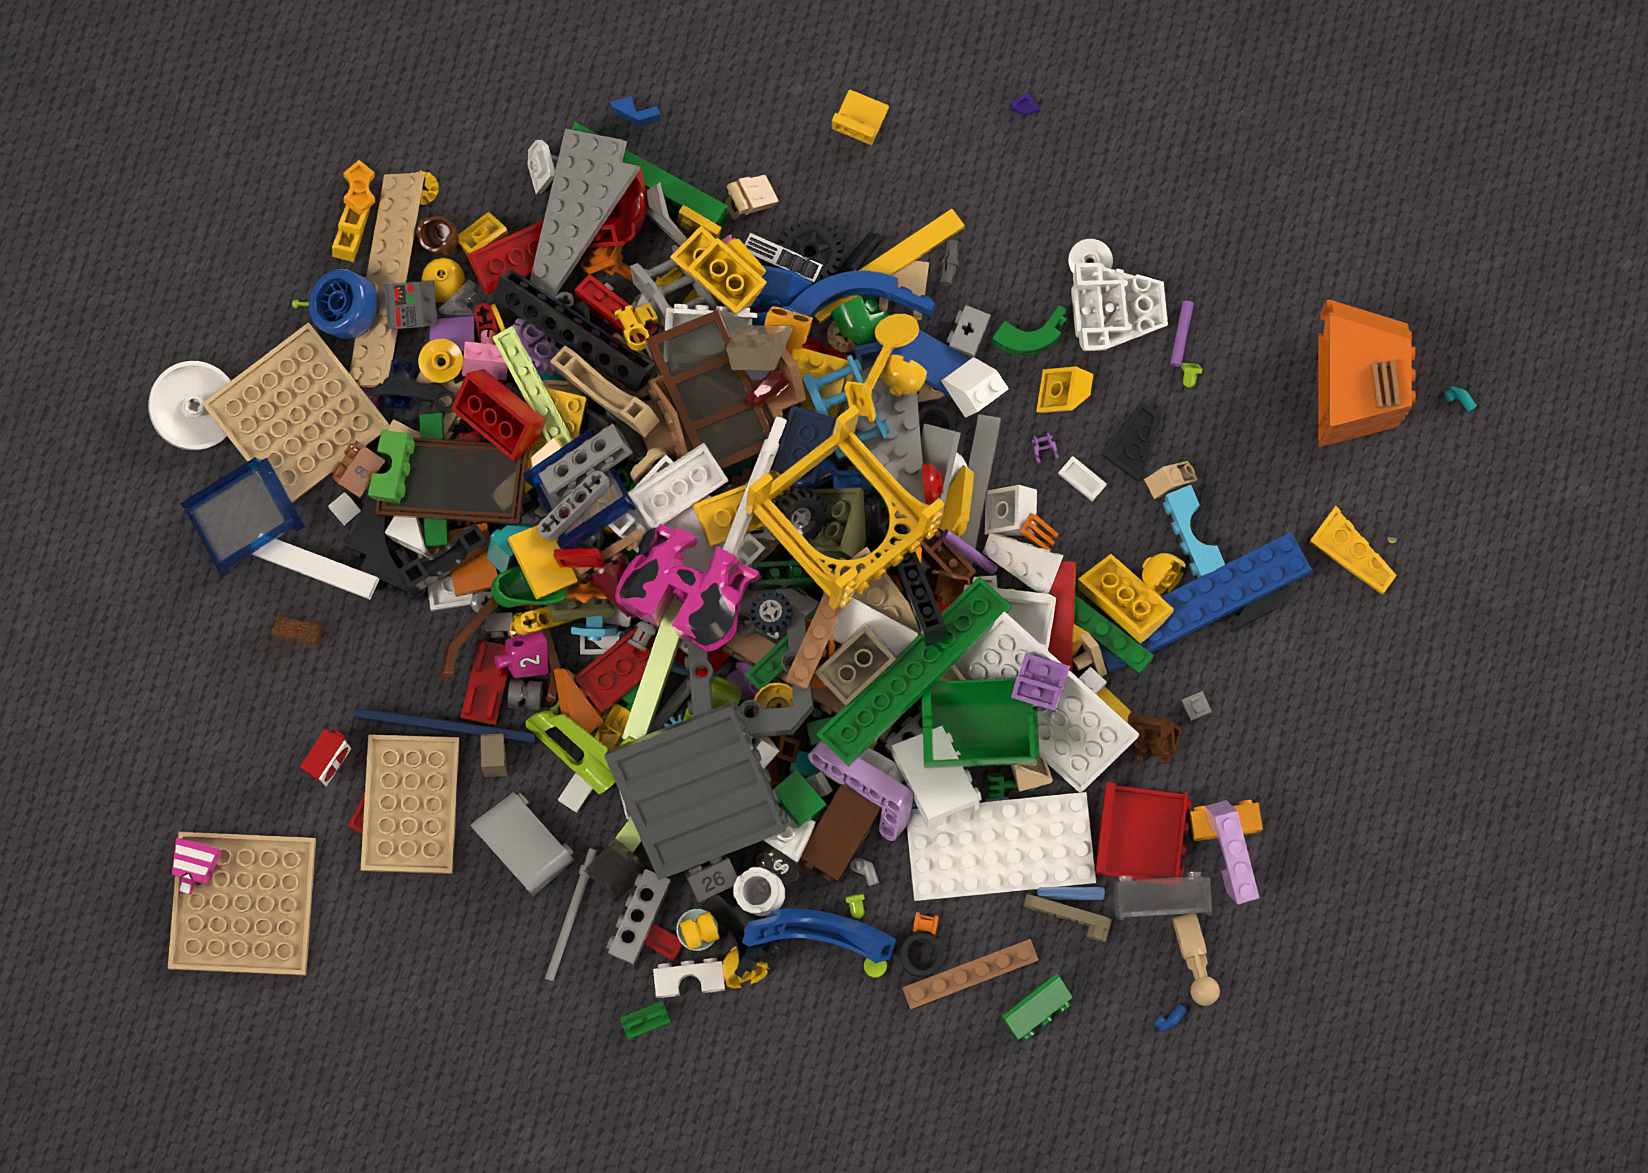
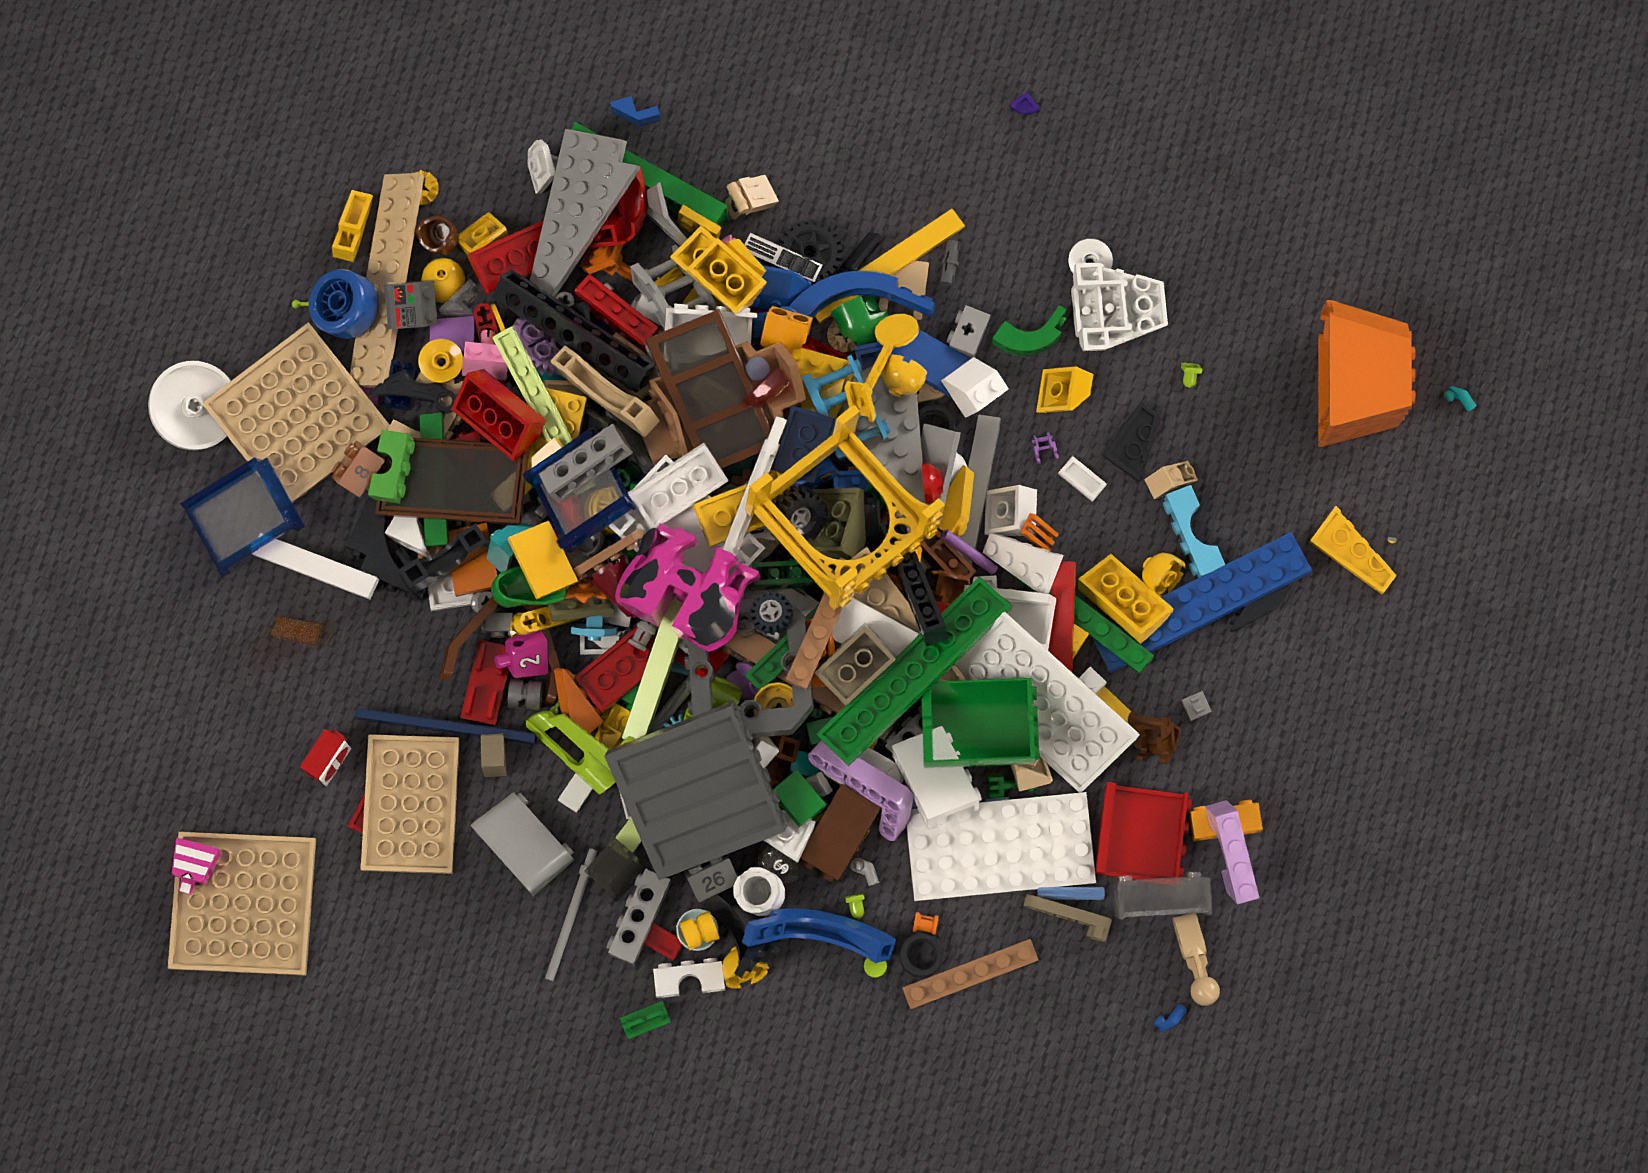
white slope [328,492,361,526] -> none
light orange tile [344,160,375,216] -> none
light grey beam [537,471,610,541] -> none
red tile [553,549,604,568] -> none
yellow piece [615,302,659,351] -> none
tan plate [630,447,669,485] -> none
dark tan slope [726,325,793,370] -> none
yellow bracket [832,90,889,145] -> none
slope [1000,974,1073,1042] -> none
medium lavender slope [1011,653,1070,711] -> none
tan tile [1073,631,1107,677] -> none
medium lavender piece [1170,301,1194,367] -> none
medium nougat tile [1371,360,1400,408] -> none

